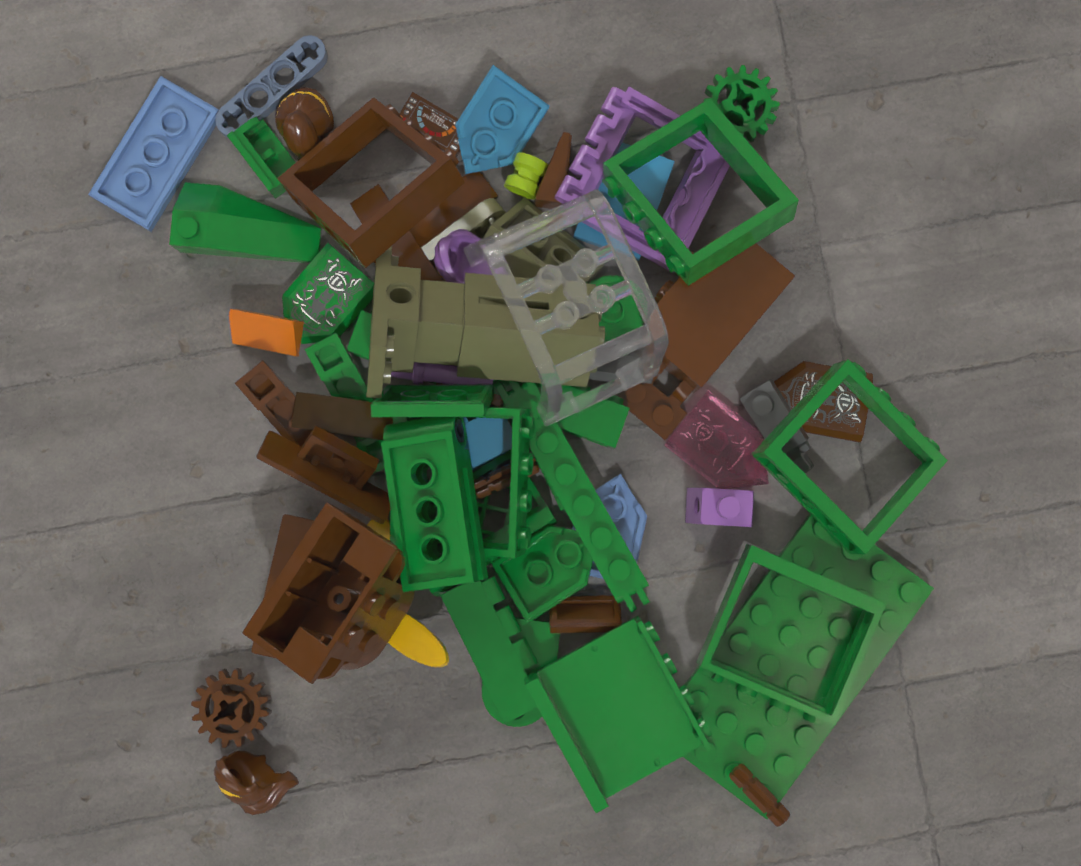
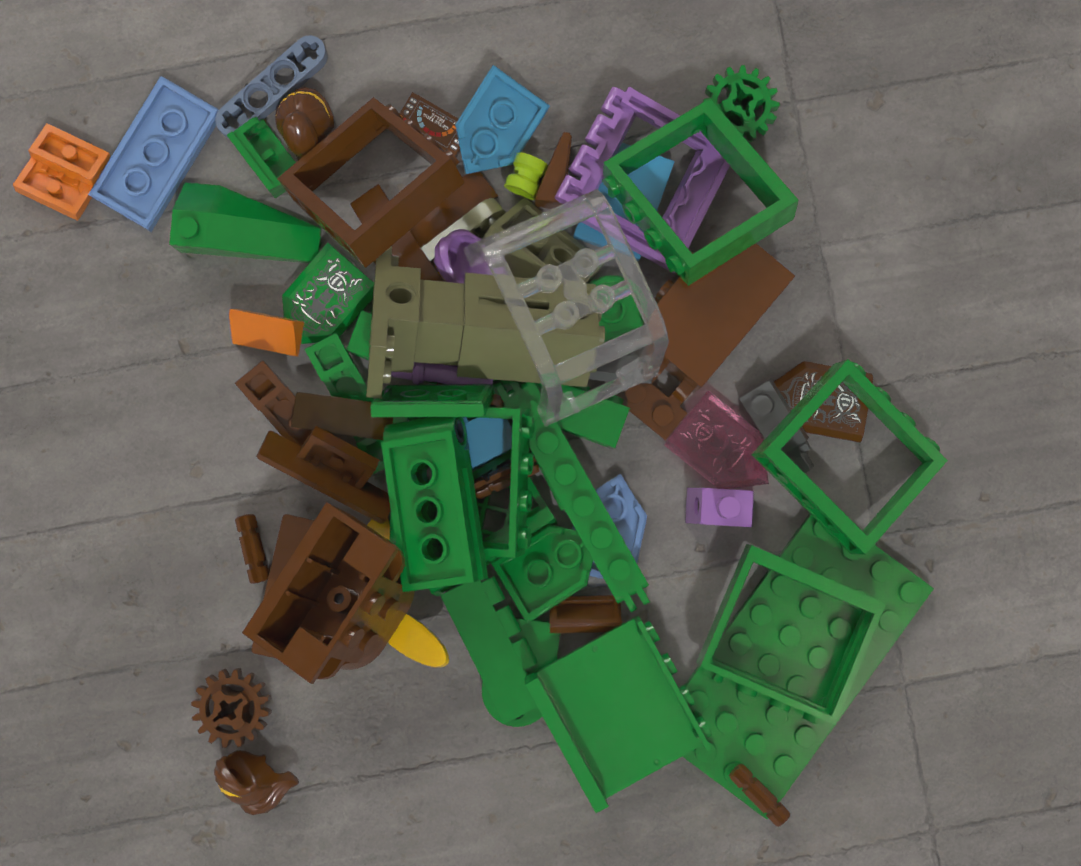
none -> orange slope [13,123,110,221]
none -> reddish brown axle [235,514,269,584]

